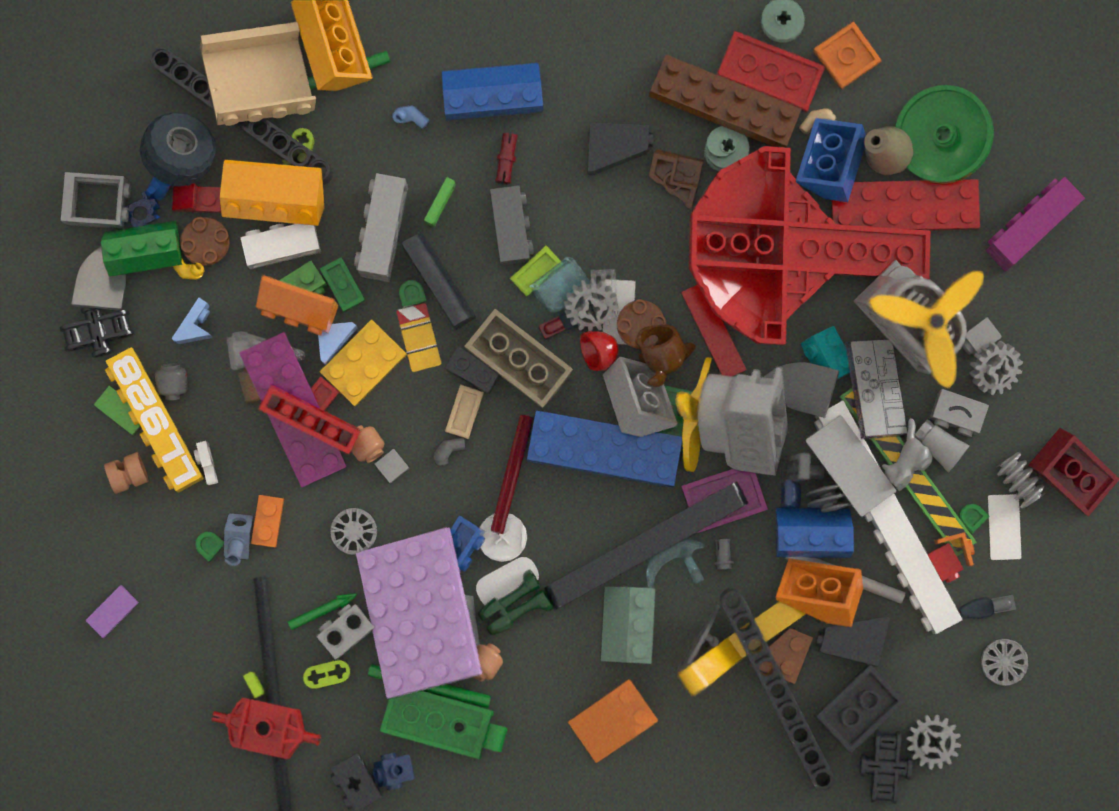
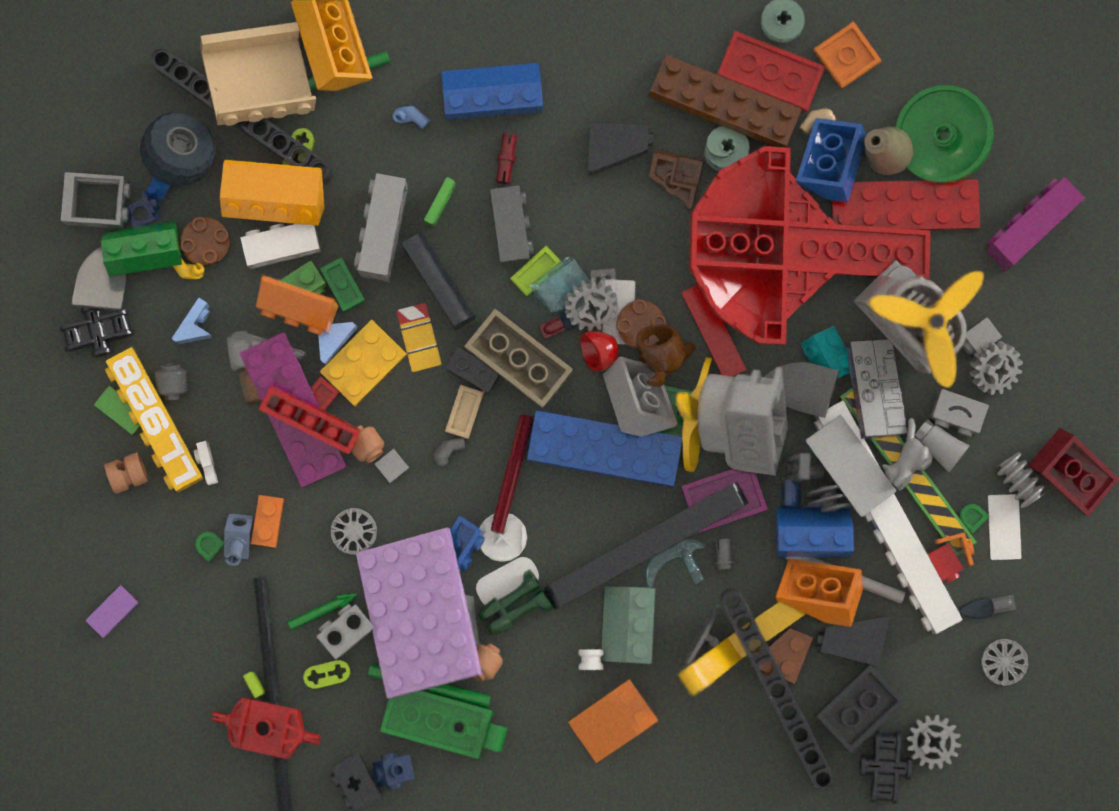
red slope [172,183,221,213] -> none
green tile [399,280,427,308] -> none
none -> white wheel [579,650,603,670]

